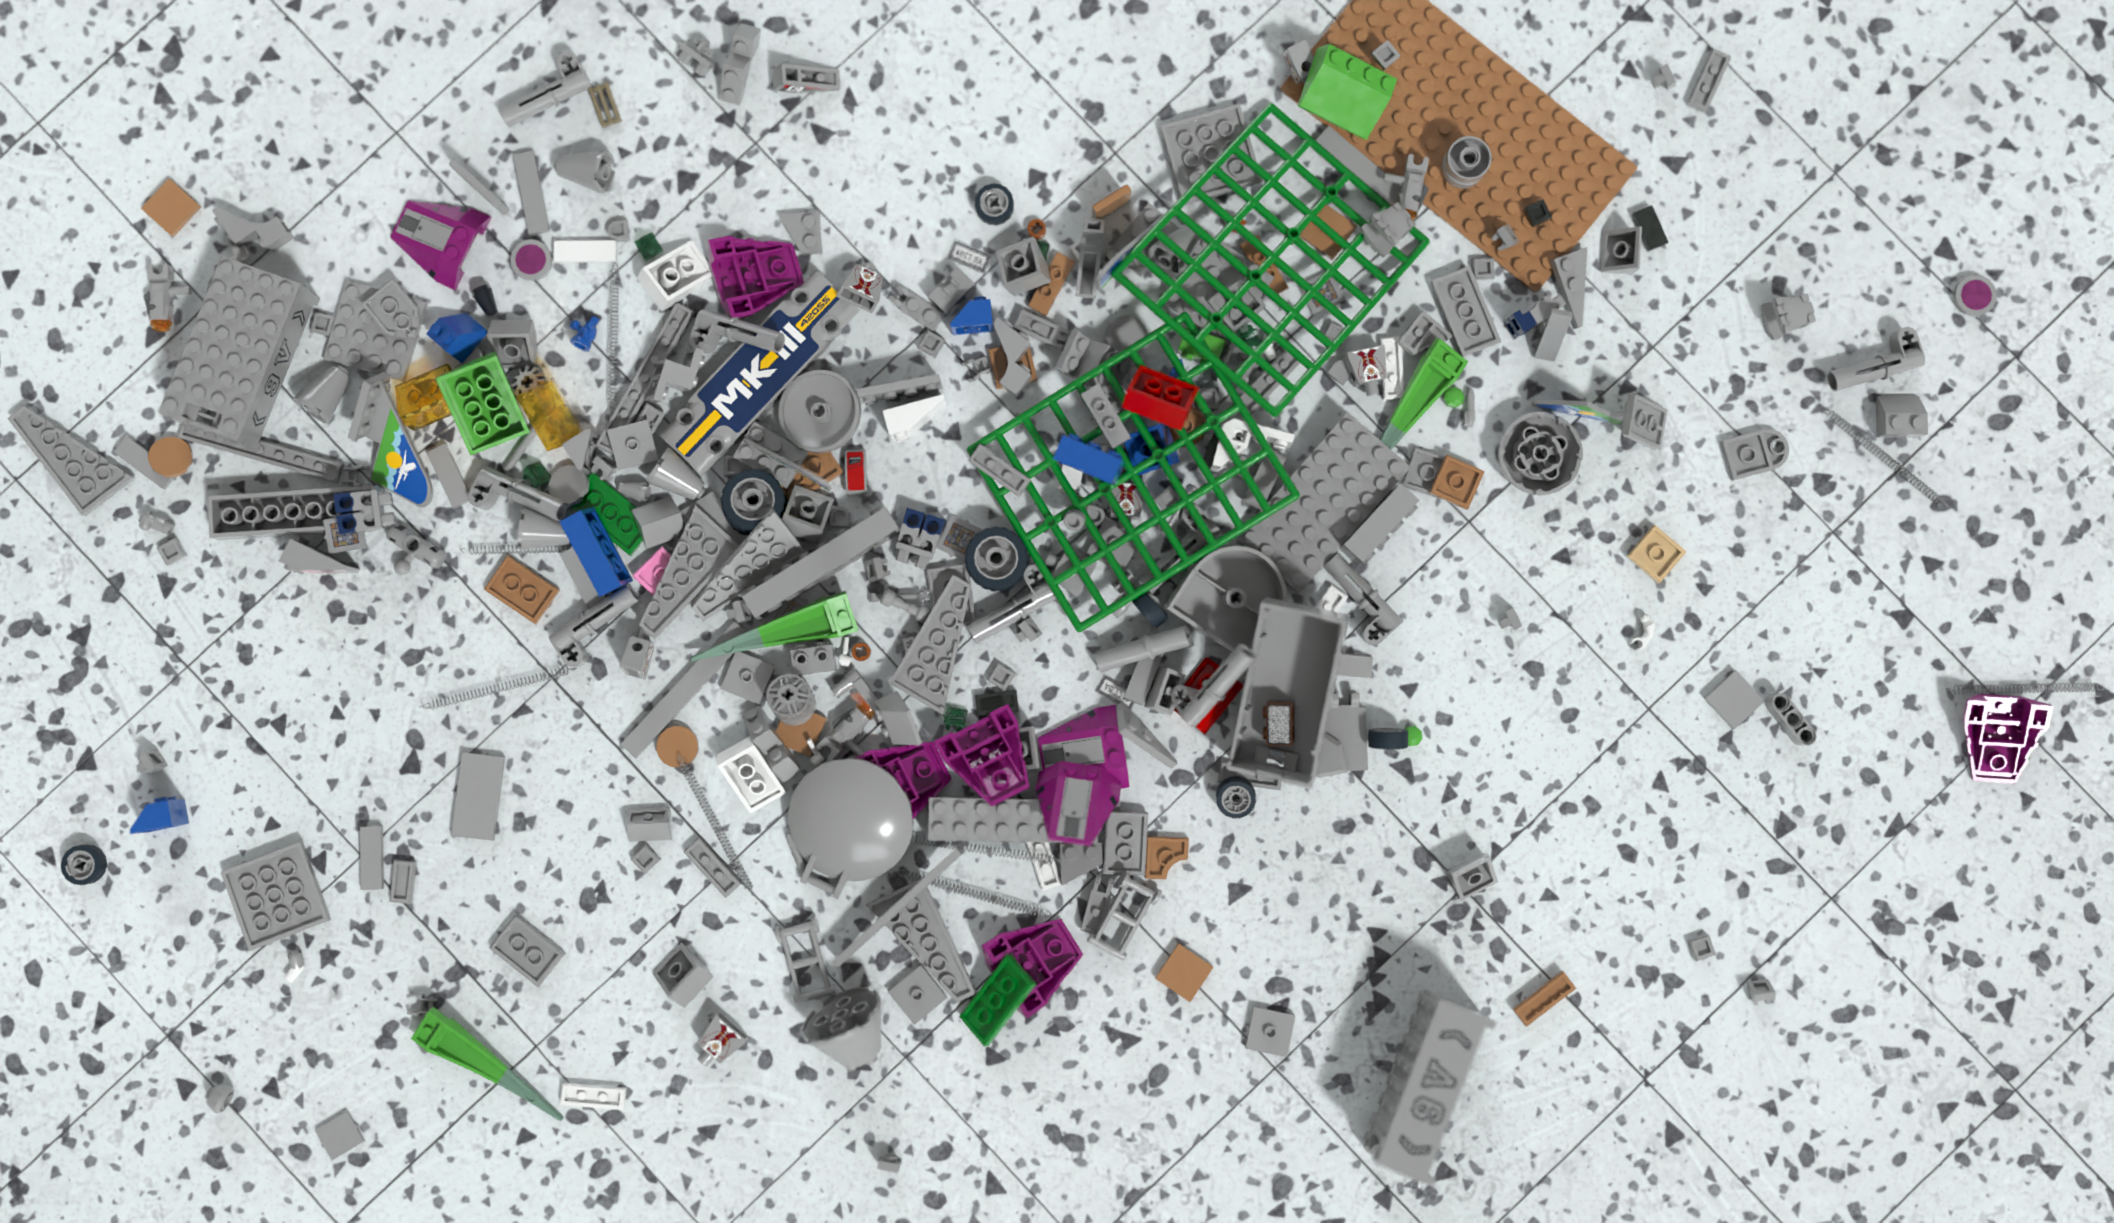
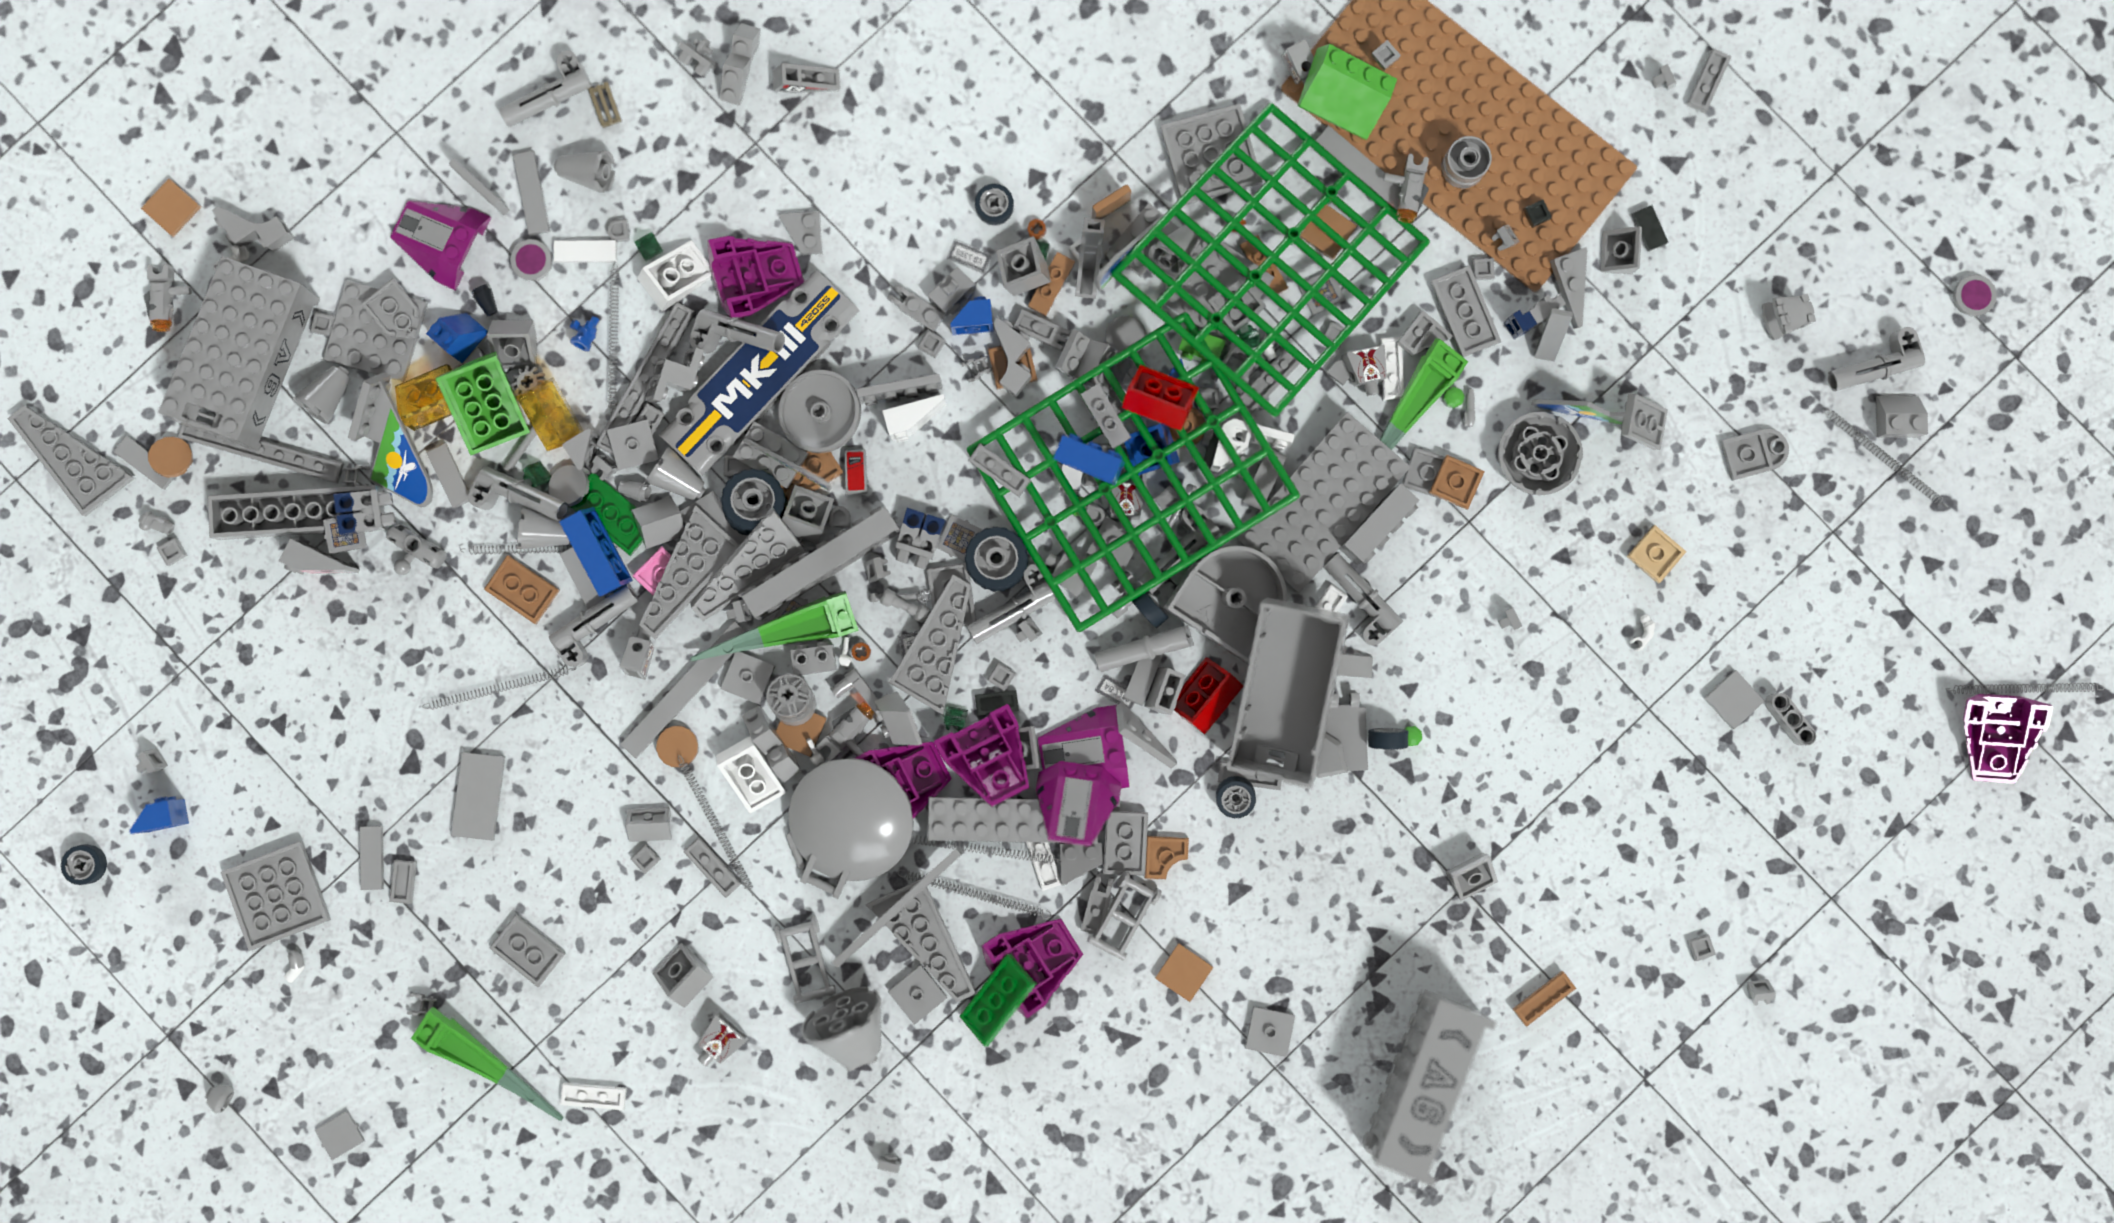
light grey torso [836,262,883,313] -> none
light grey tile [1063,509,1086,531] -> none
light grey piece [1171,644,1256,727] -> none
brick [1263,700,1295,746] -> none
light grey piece [1360,202,1416,257] -> none

